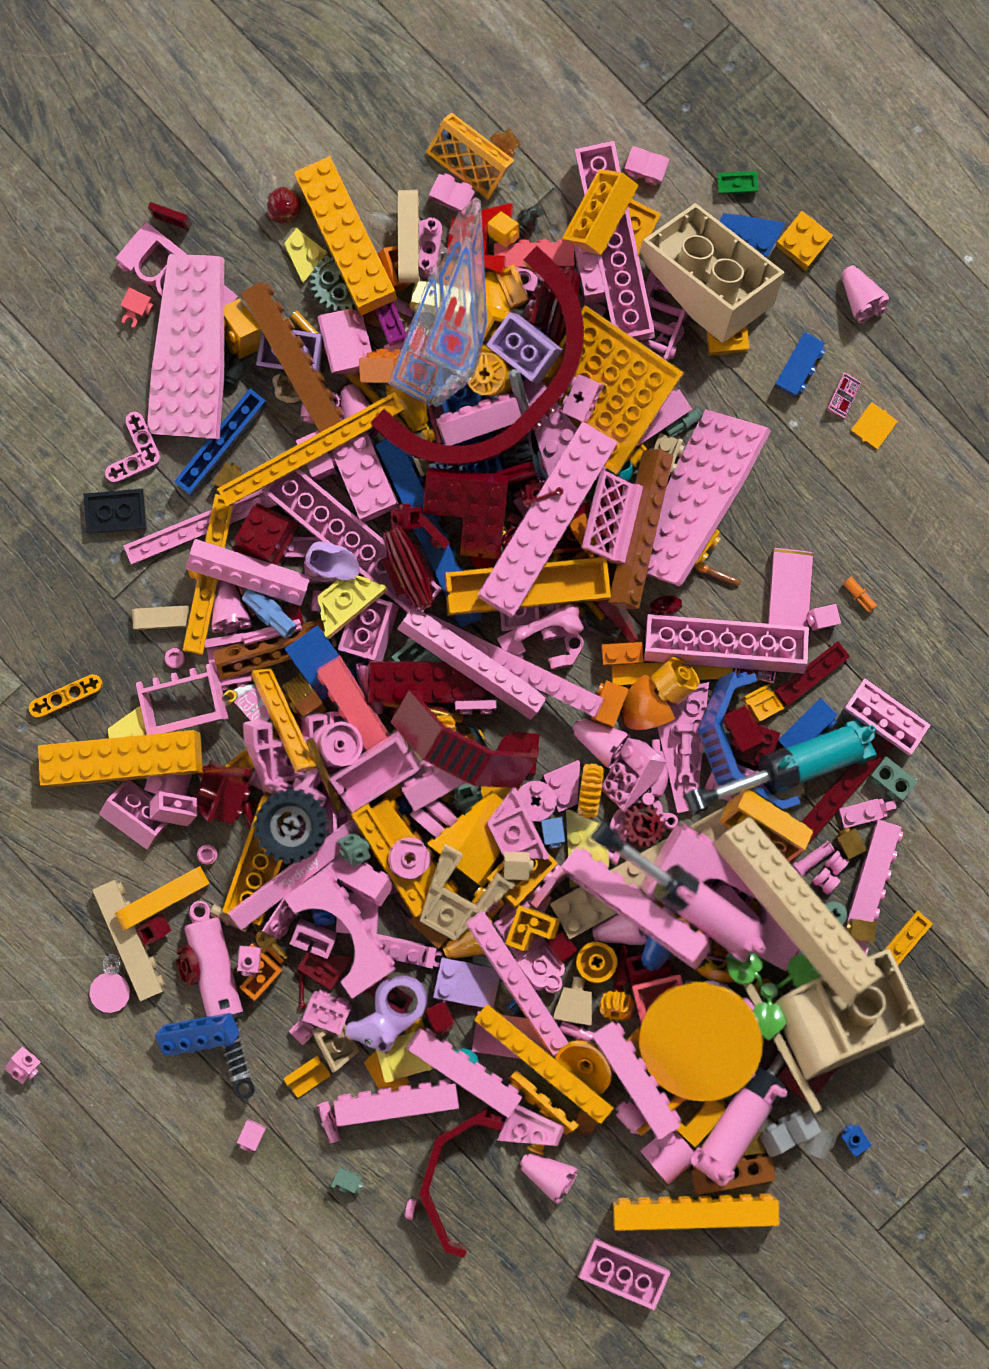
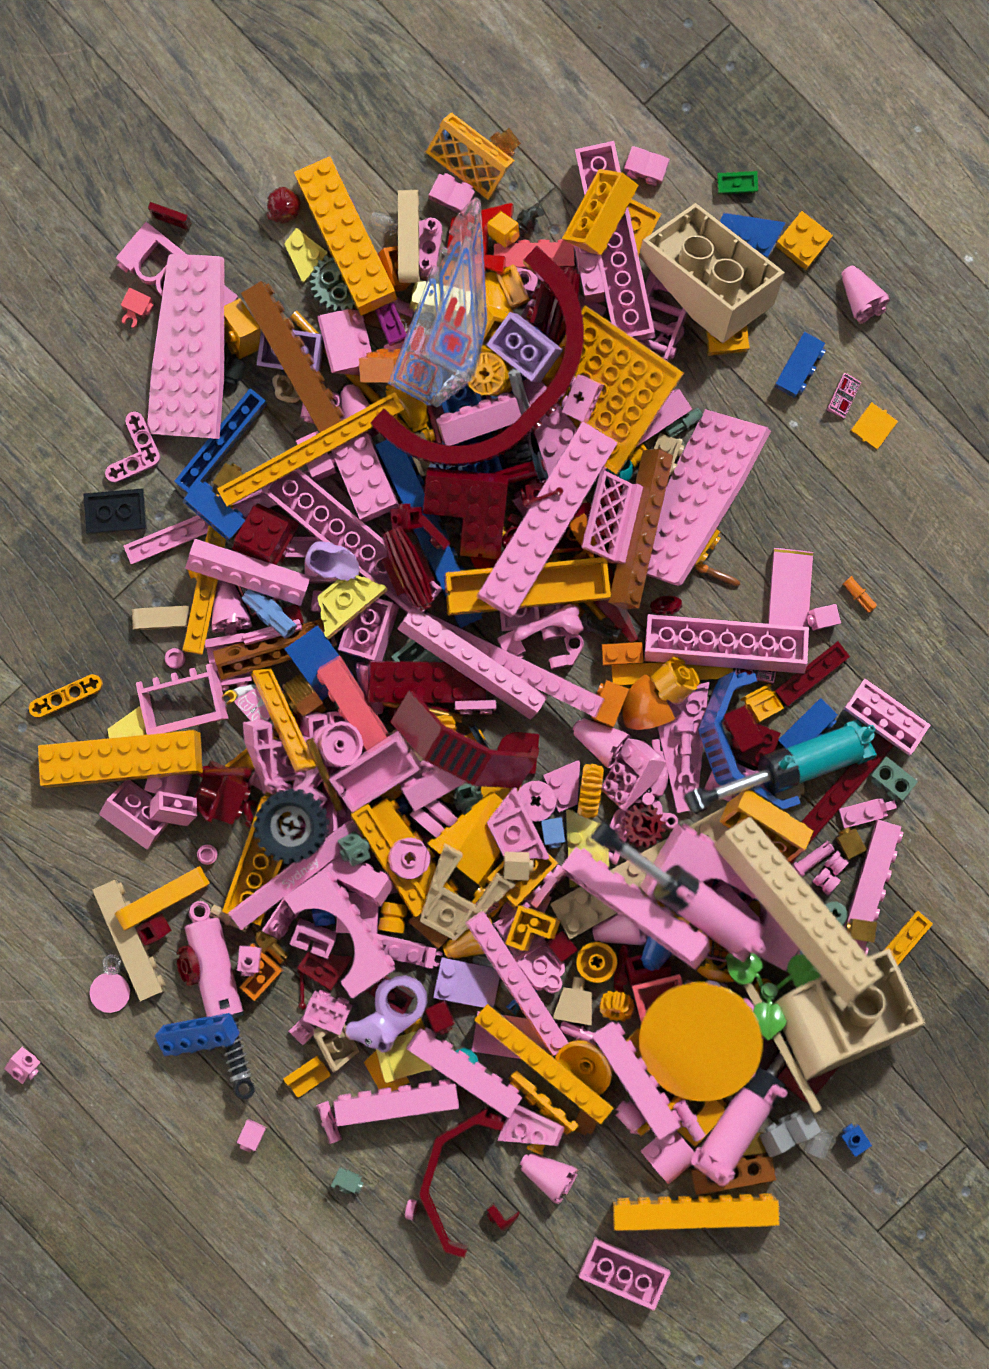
none -> blue brick [182,481,245,541]
none -> light orange wheel [378,902,408,933]
none -> dark red plate [486,1203,520,1232]
none -> bright pink pin [673,1100,705,1141]

